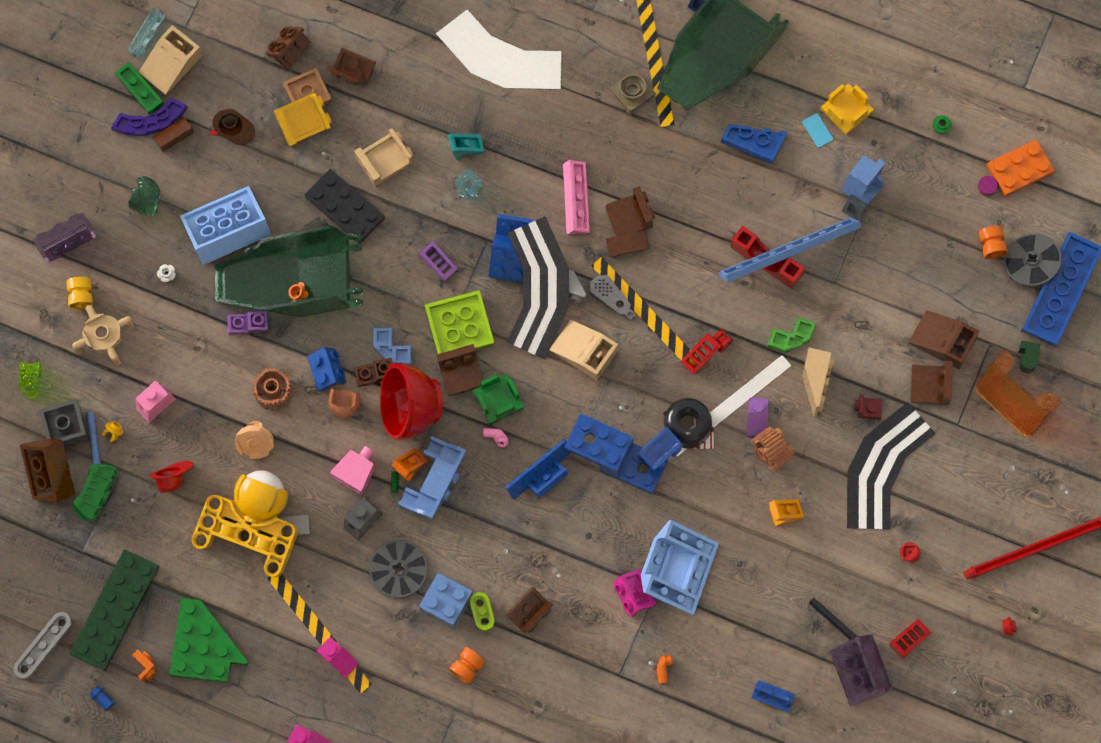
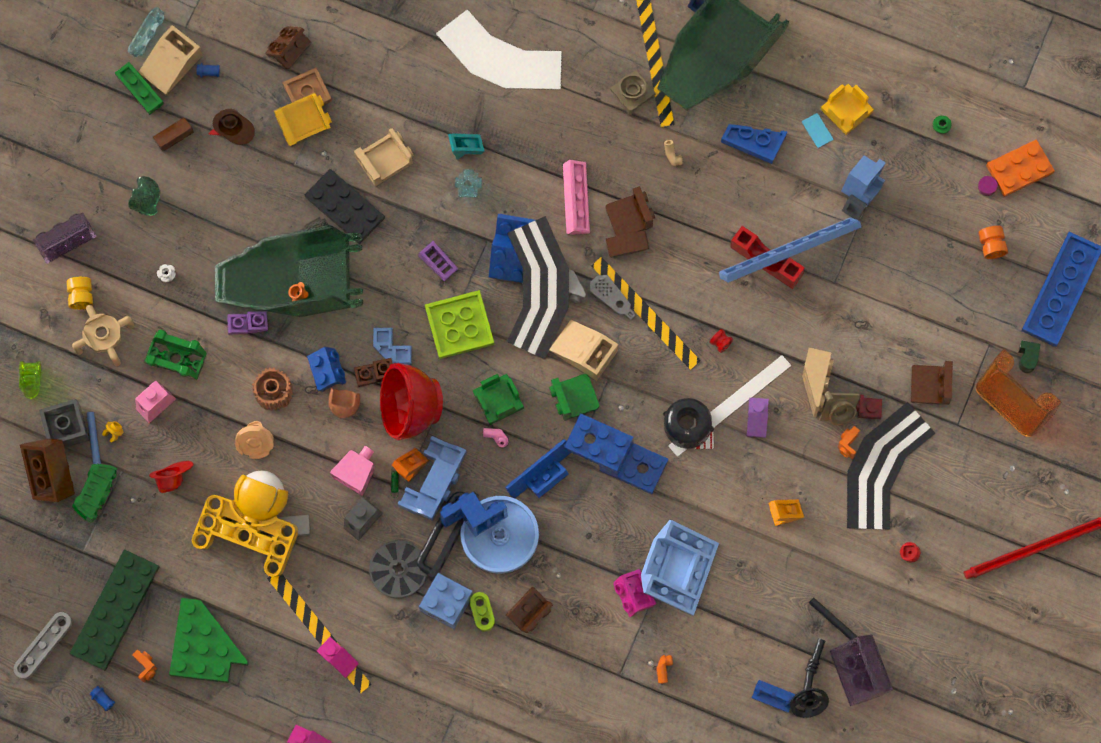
dark purple tile [111,98,188,136] -> none
light blue slope [180,186,272,265] -> none
reddish brown bracket [326,48,376,86] -> none
reddish brown bracket [437,344,484,396] -> none
orange wheel [449,647,486,684] -> none
blue bracket [638,426,682,471] -> none
red slope [680,333,722,375] -> none
nougat brick [750,427,795,472] -> none
bright green tile [767,317,816,353] -> none
red slope [889,619,931,659] -> none
reddish brown slope [908,310,980,370] -> none
red plate [1003,617,1017,637] -> none
dark grey piece [1004,234,1062,287] -> none
none -> green piece [144,329,207,380]
none -> blue pin [197,63,220,77]
none -> black piece [417,491,479,582]
none -> blue bracket [440,492,508,537]
none -> light blue dish [461,496,539,574]
none -> green bracket [549,374,599,421]
none -> tan arm [664,140,683,167]
none -> black dish [790,639,829,718]
none -> dark tan hat [819,391,860,426]
none -> orange bracket [838,426,860,459]

